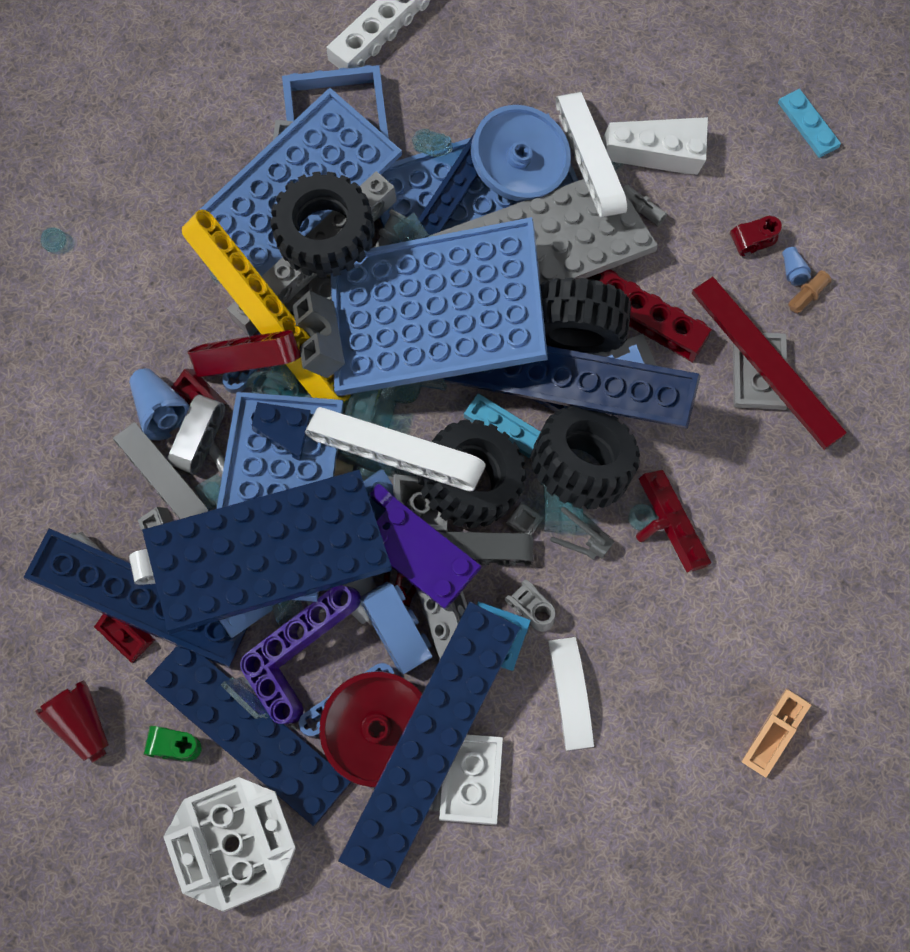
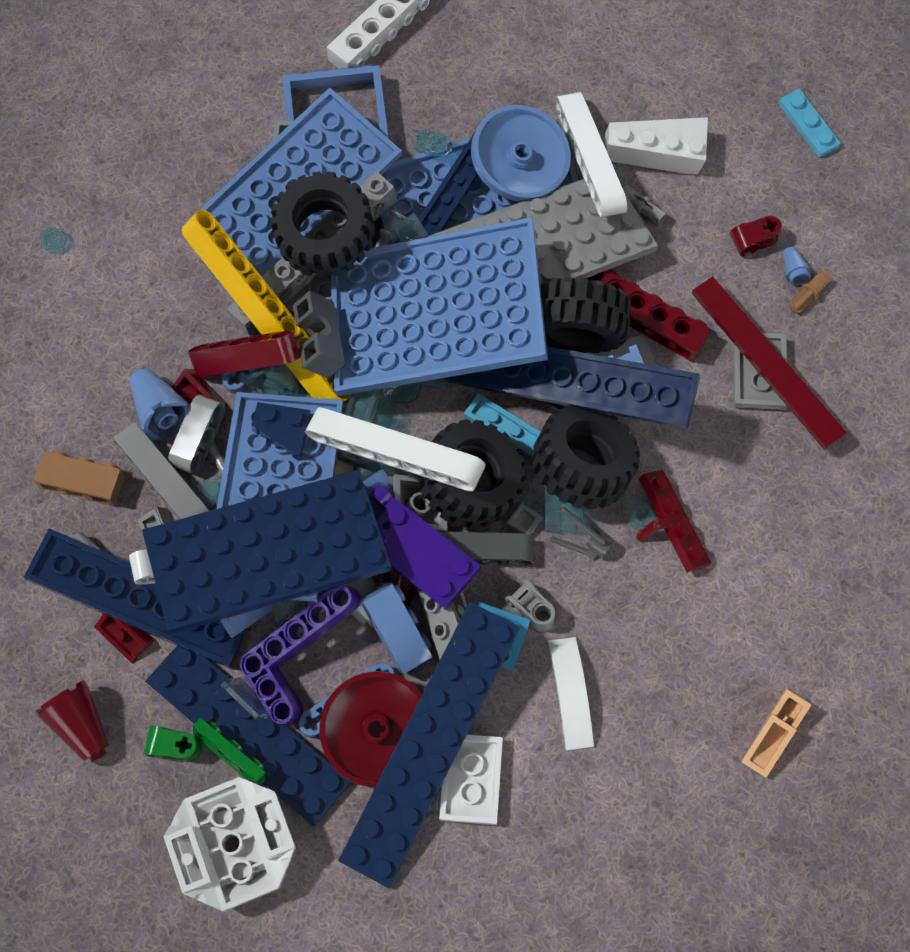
none -> medium nougat brick [33,450,125,507]
none -> green plate [193,717,265,786]

